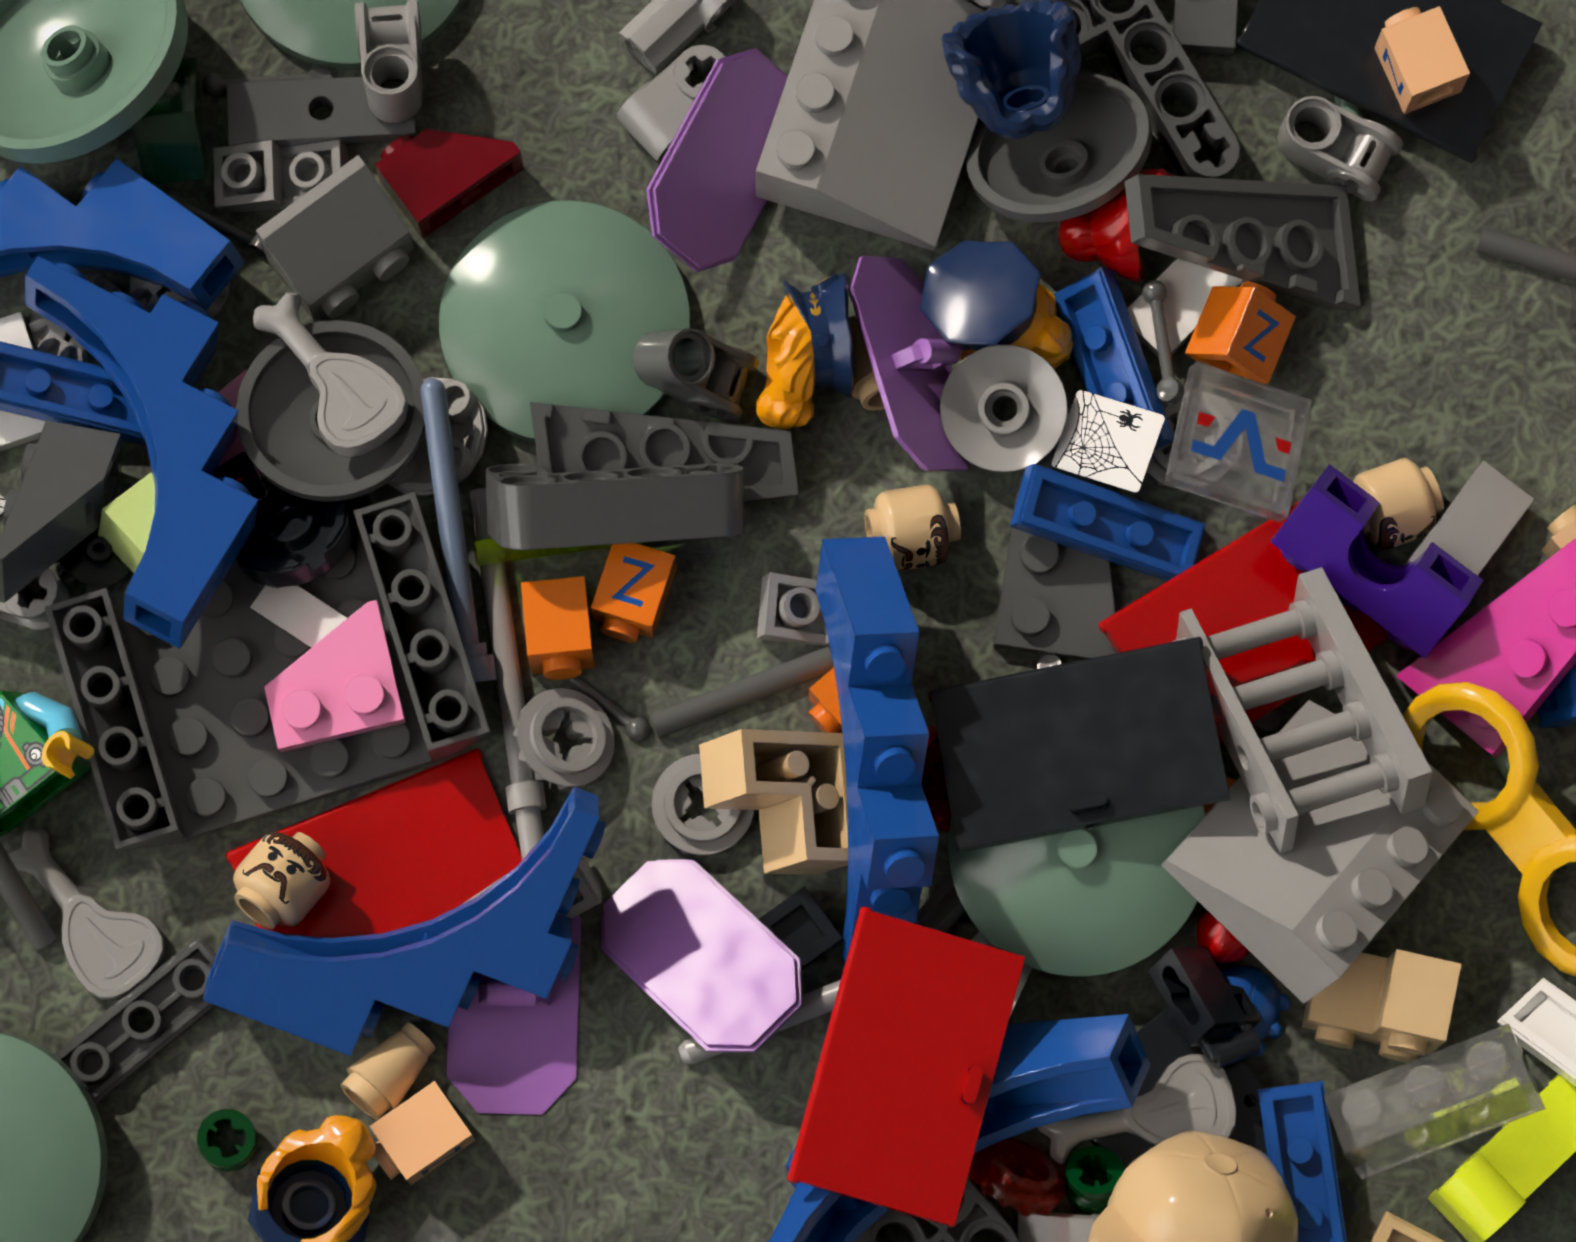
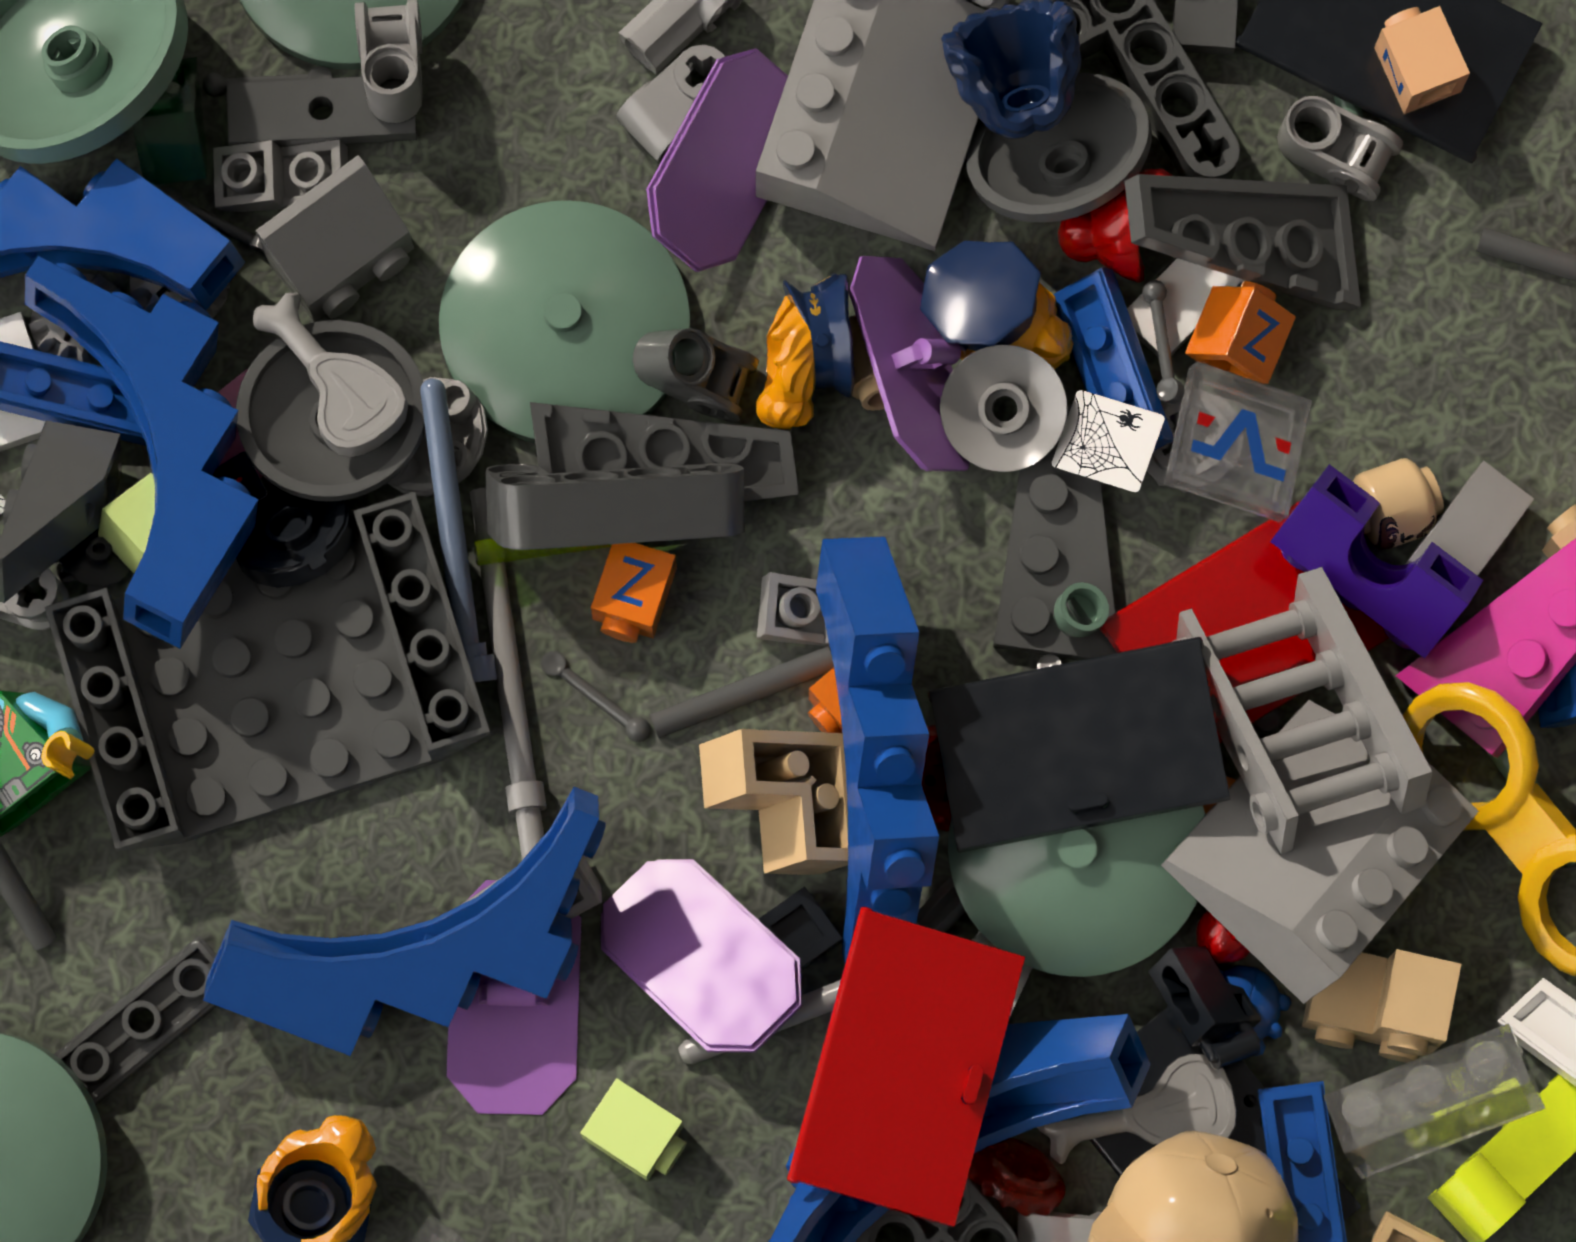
light grey piece [8,828,165,1000] -> none
dark green bush [197,1109,258,1172] -> none
red container [225,748,522,938] -> none
tan head [233,832,330,929] -> none
white sticker [250,585,347,648] -> none
bright pink wing [264,600,407,752] -> none
tan cone [340,1023,436,1120] -> none
light nougat brick [369,1081,476,1185] -> none
dark red slope [375,129,524,239] -> none
light grey gear [512,688,615,790] -> none
orange brick [521,576,595,680] -> none
light grey gear [652,753,754,857] -> none
tan head [865,484,961,572] -> none
blue tile [1010,463,1206,581] -> none
dark green bush [1065,1146,1124,1213] -> none
none -> yellowish green brick [580,1078,687,1181]
none -> sand green hinge [1053,582,1109,638]

